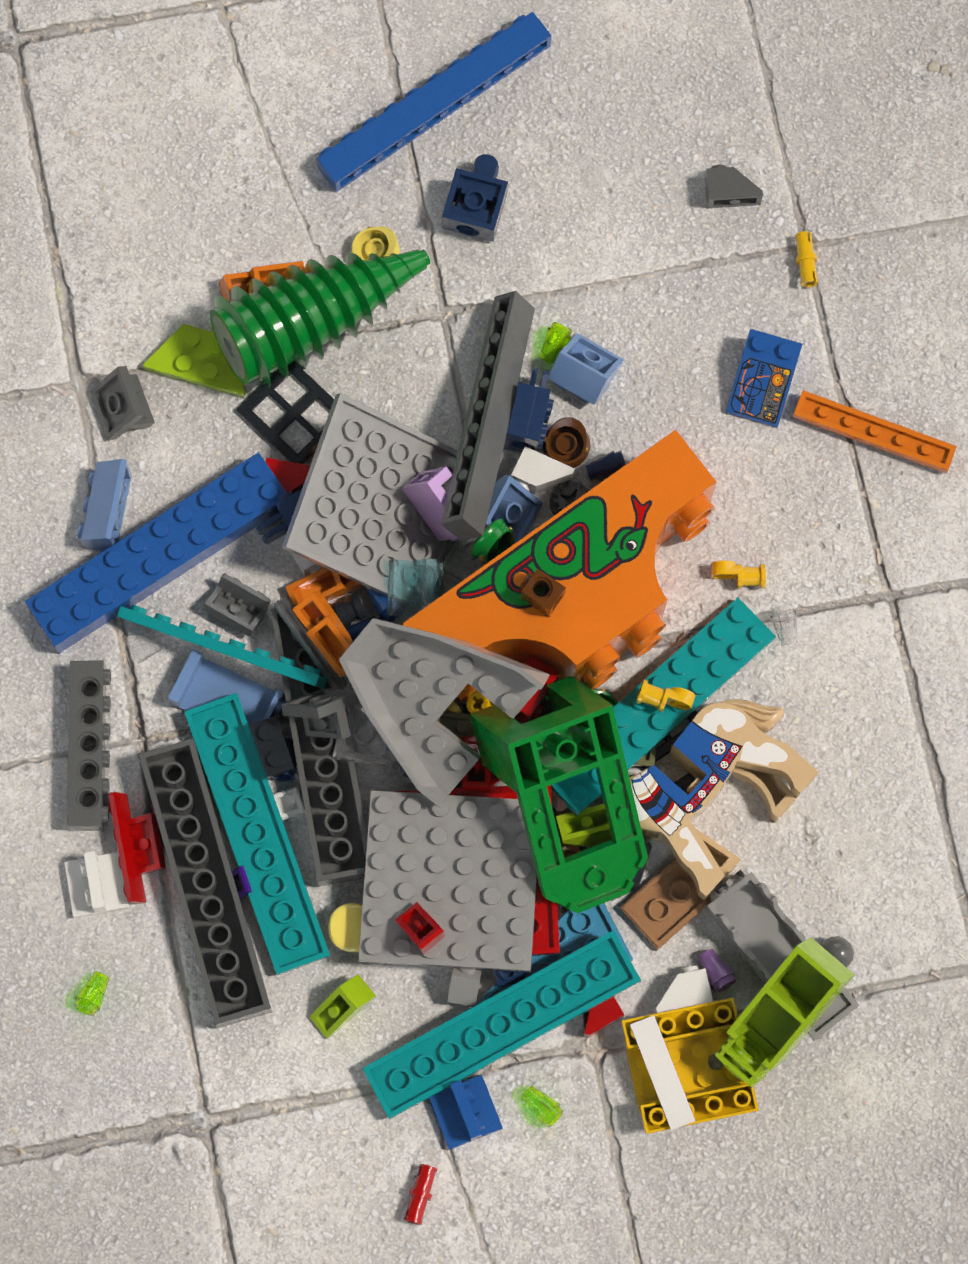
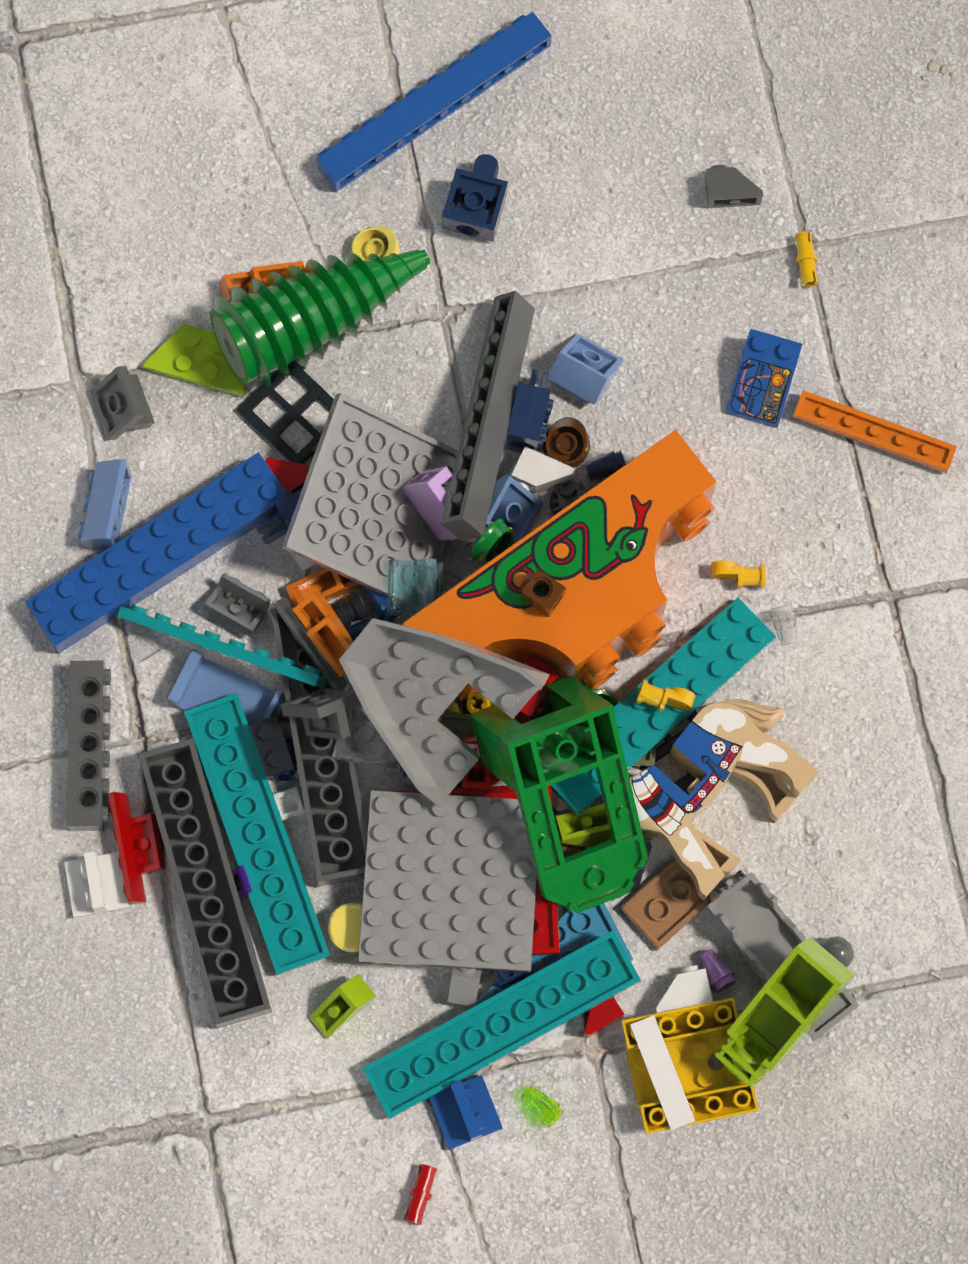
clear neon green cone [74,971,110,1016] -> none
red slope [395,902,445,954] -> none
clear neon green cone [539,322,572,364] -> none

